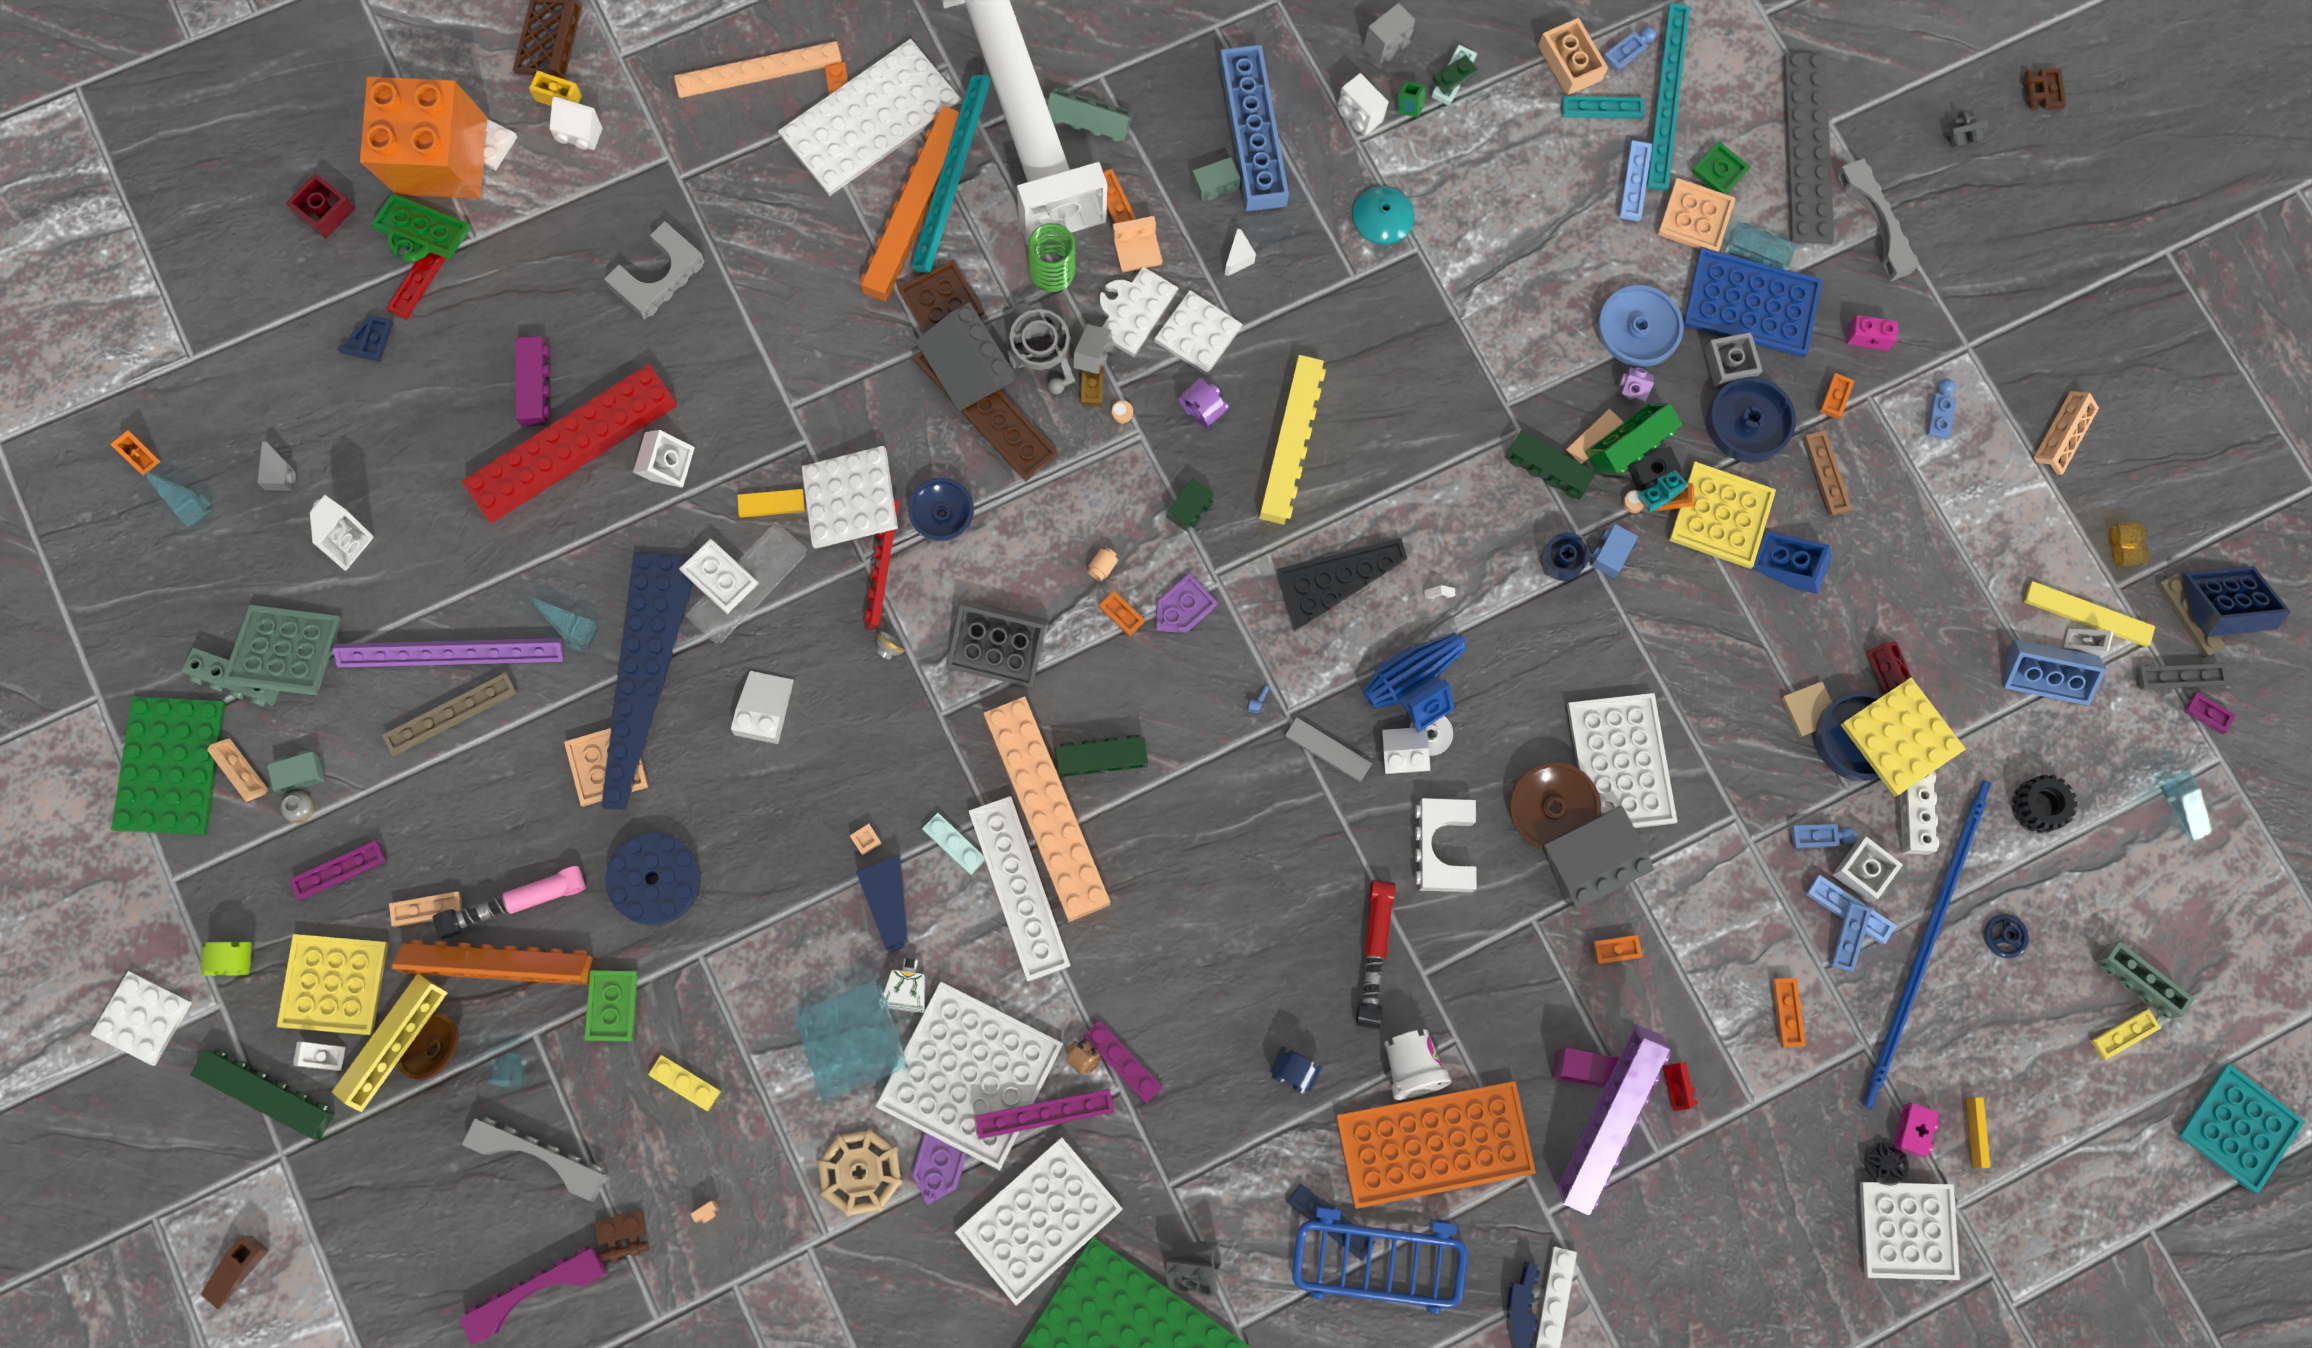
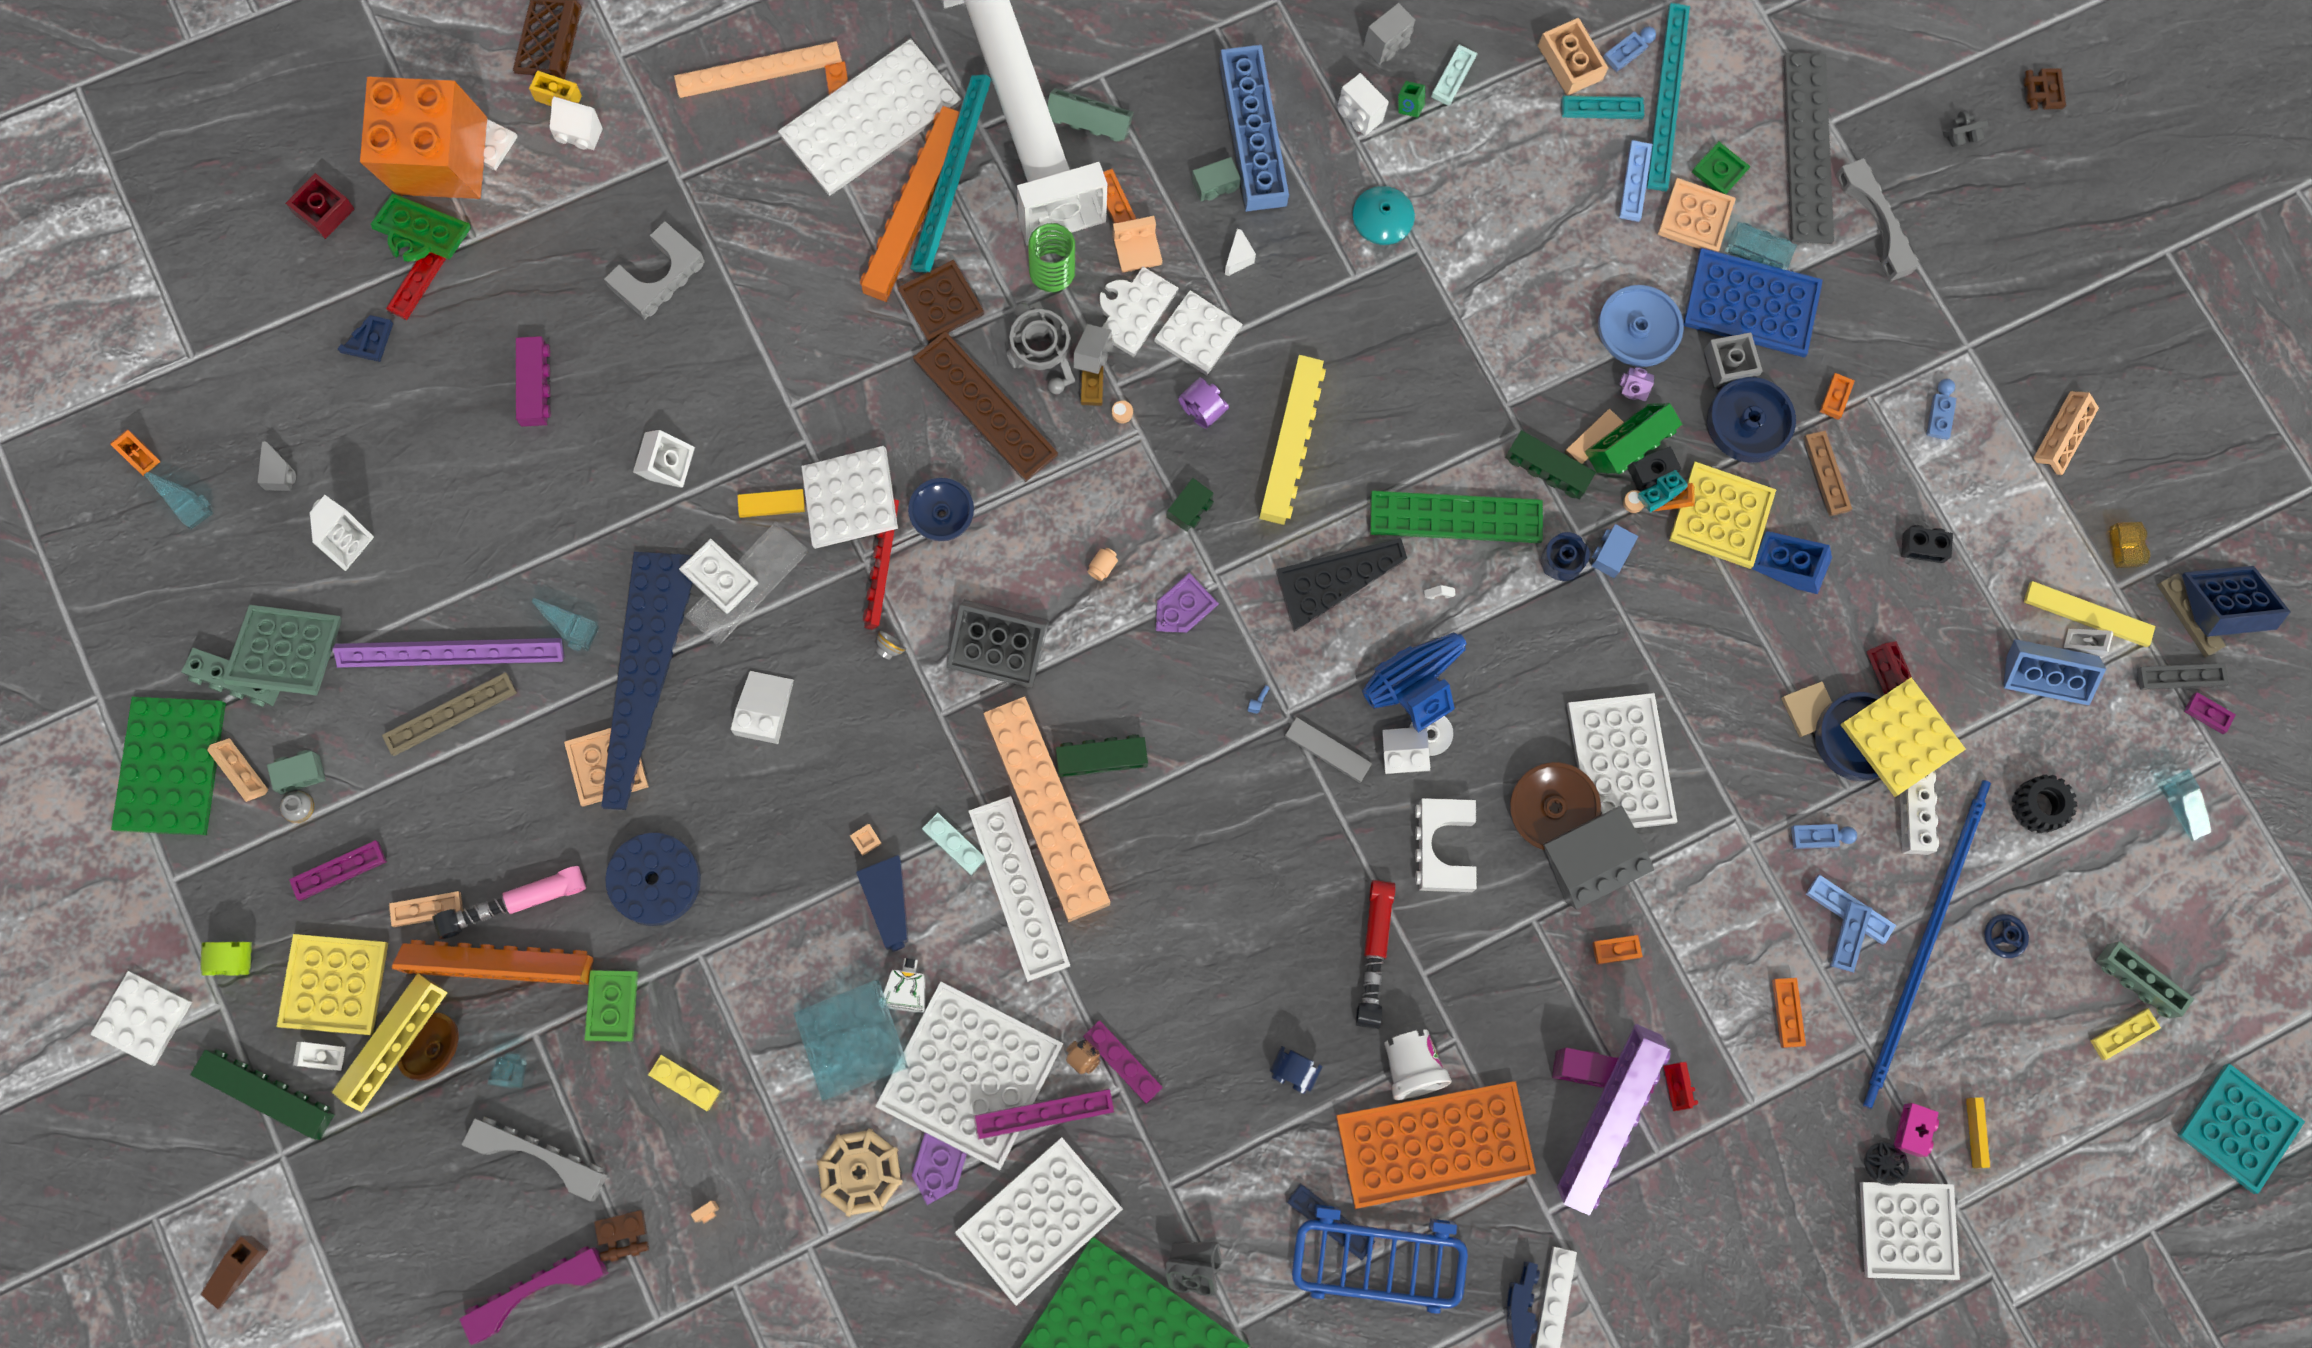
red brick [462,364,677,523] -> none
dark grey slope [915,302,1014,412] -> none
orange plate [1099,591,1145,637] -> none
dark green plate [1432,55,1478,95] -> none
white brick [1832,837,1903,903] -> none
dark pink brick [1847,315,1898,351] -> none
none -> green plate [1370,491,1543,543]
none -> black brick [1901,525,1953,563]

